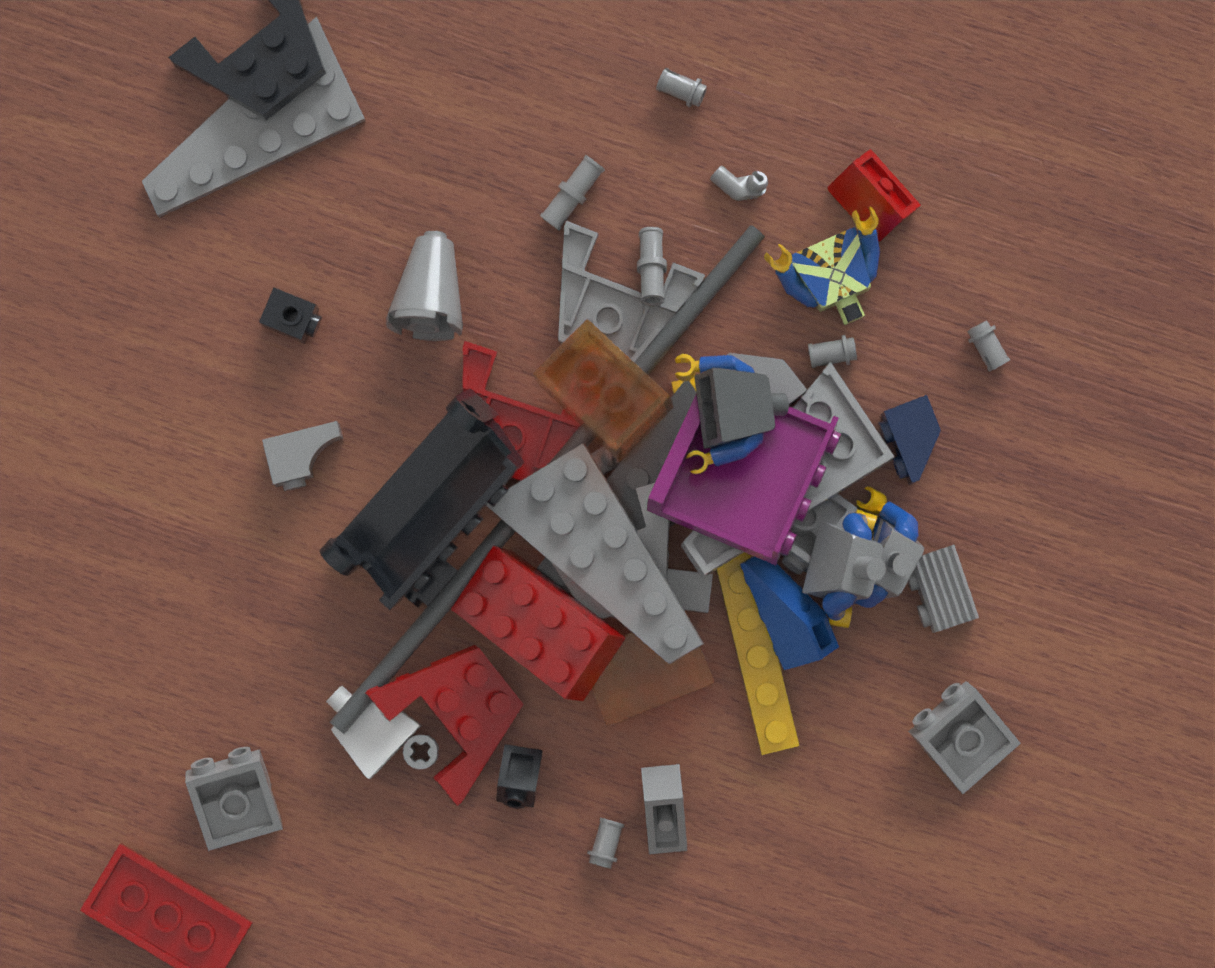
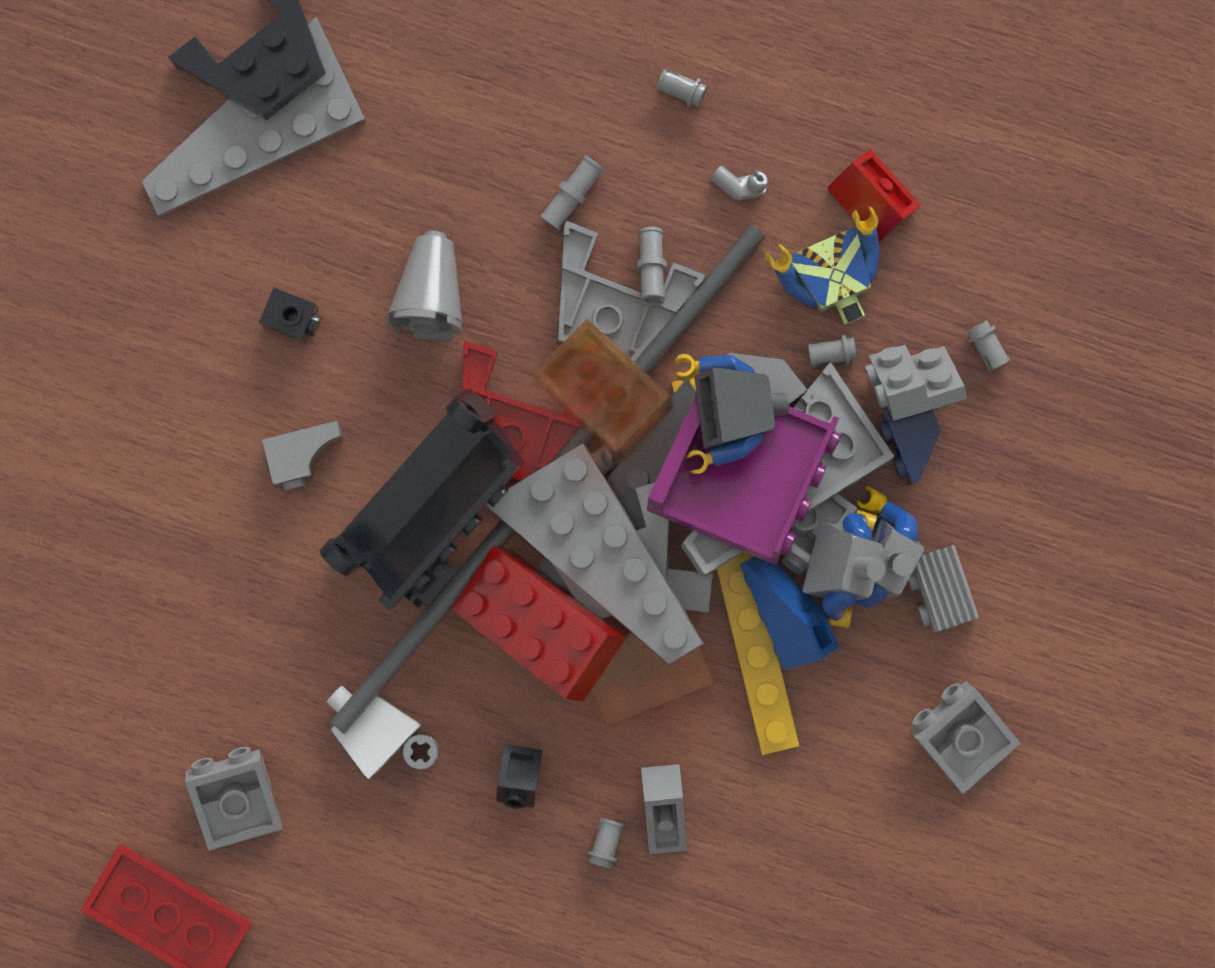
red wing [365,645,524,806] -> none
none -> light grey plate [865,345,967,421]

